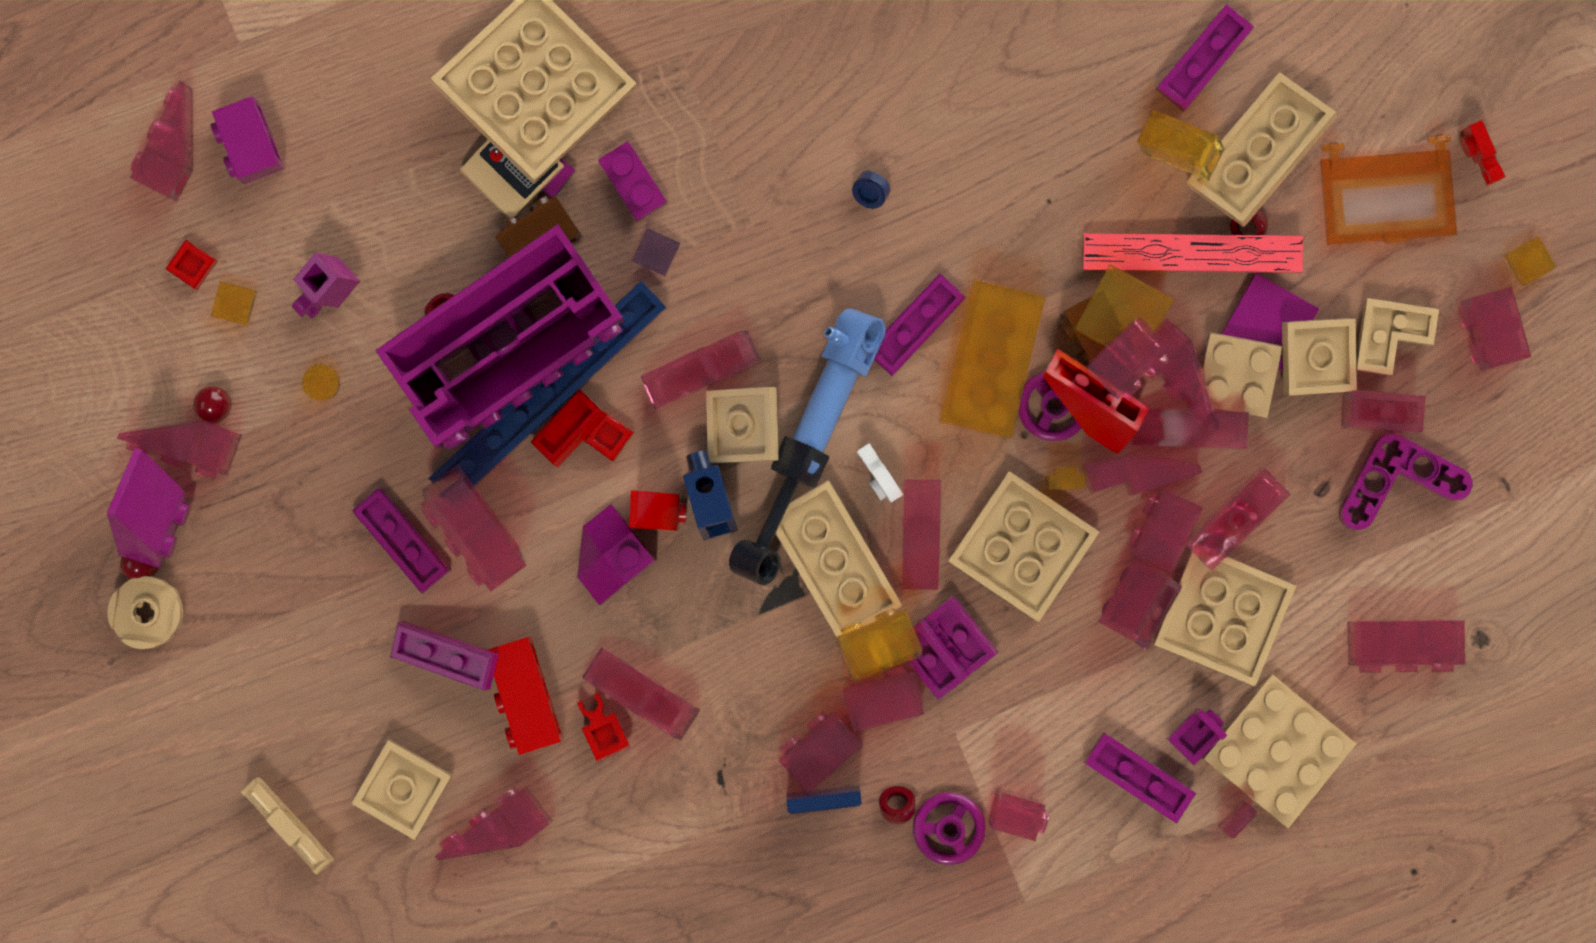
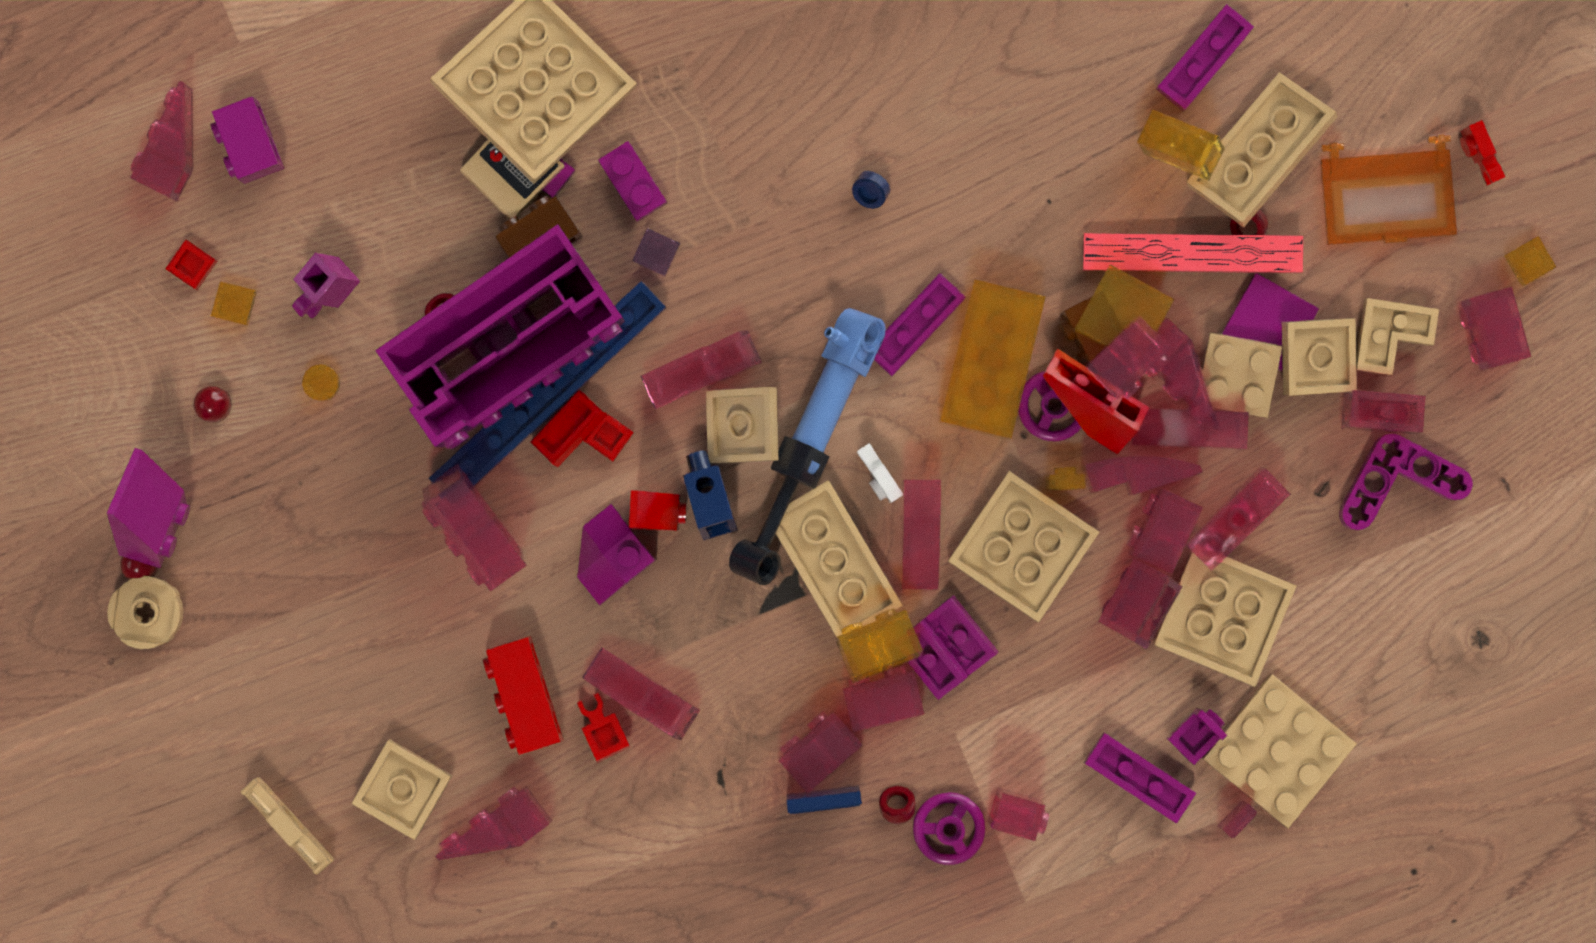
clear pink slope [117,421,242,479] -> none
magenta tile [352,487,451,594] -> none
magenta tile [390,621,499,691] -> none
clear pink brick [1347,620,1465,673] -> none

